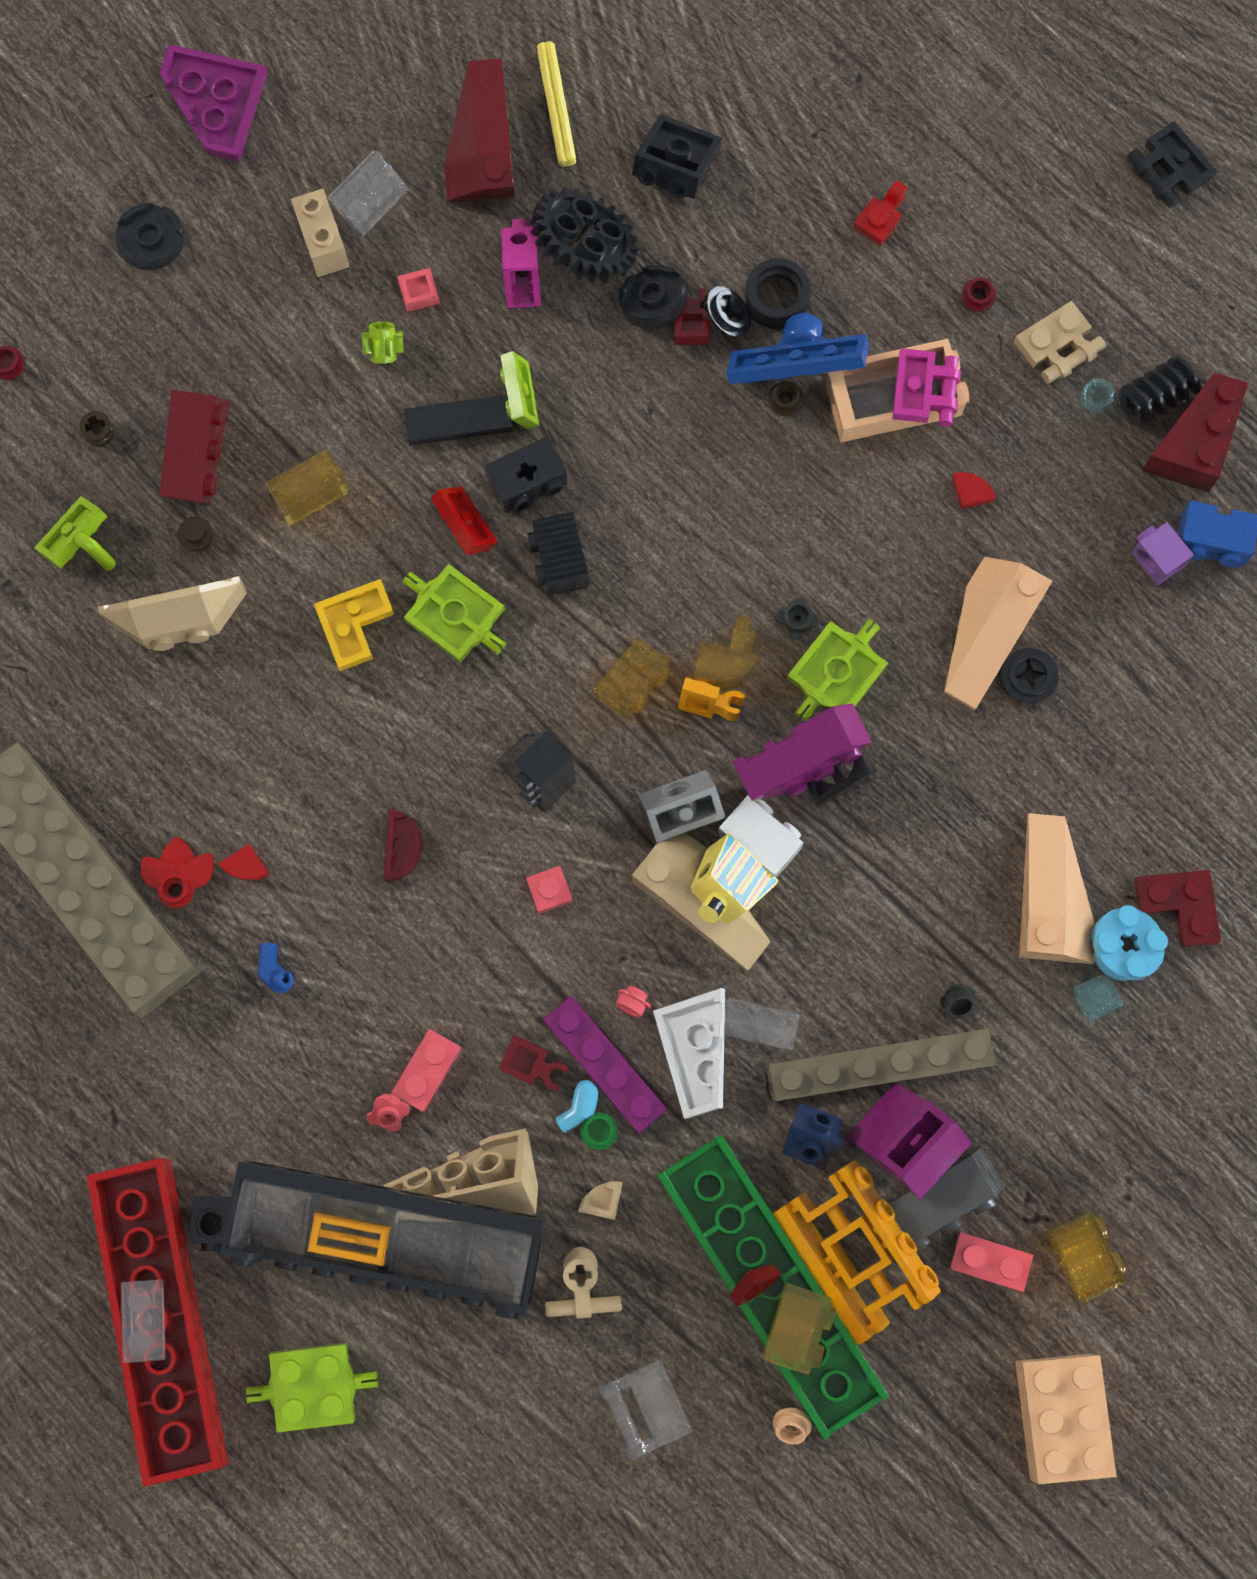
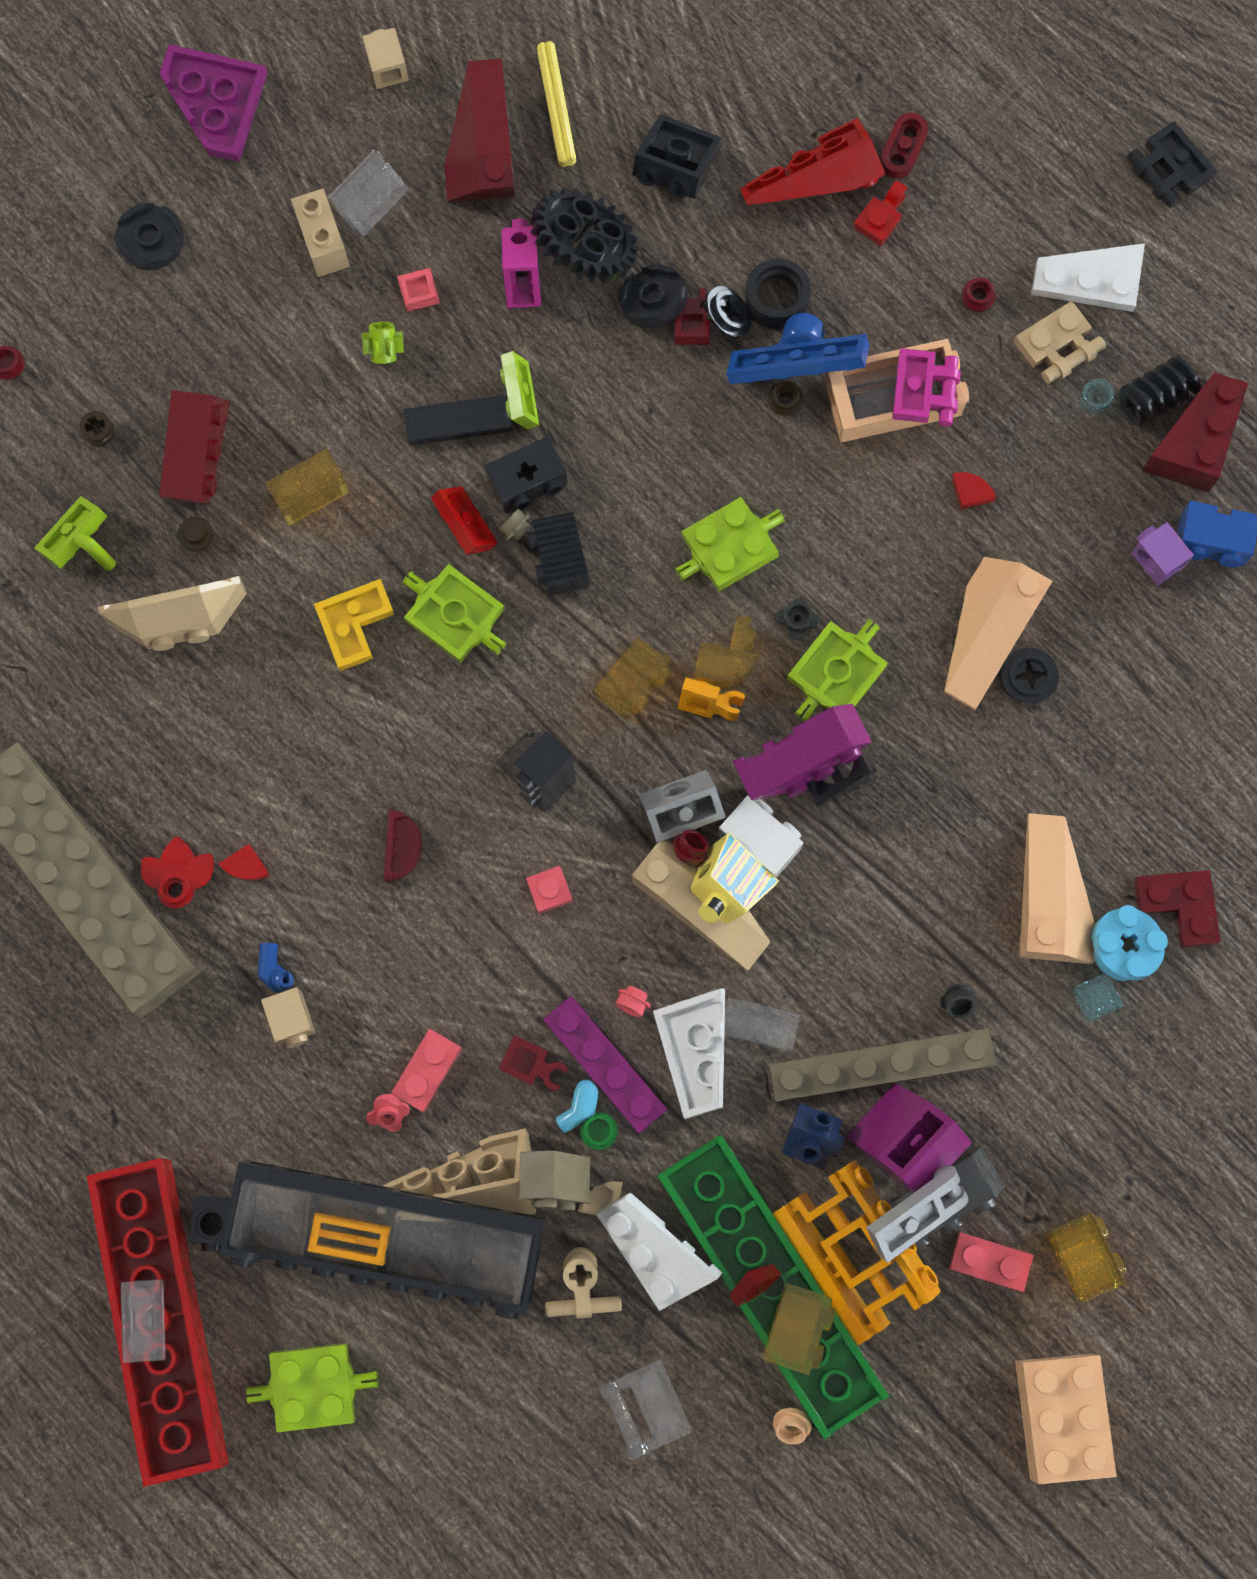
none -> tan brick [261,987,316,1049]
none -> tan brick [362,28,409,89]
none -> dark tan plate [499,509,531,541]
none -> dark tan brick [519,1151,590,1211]
none -> white wing [596,1193,722,1311]
none -> dark red plate [672,830,709,865]
none -> lime plate [675,497,785,592]
none -> red wedge [740,118,886,206]
none -> light grey plate [866,1165,969,1263]
none -> dark red plate [880,113,928,179]
none -> white wing [1031,243,1145,312]

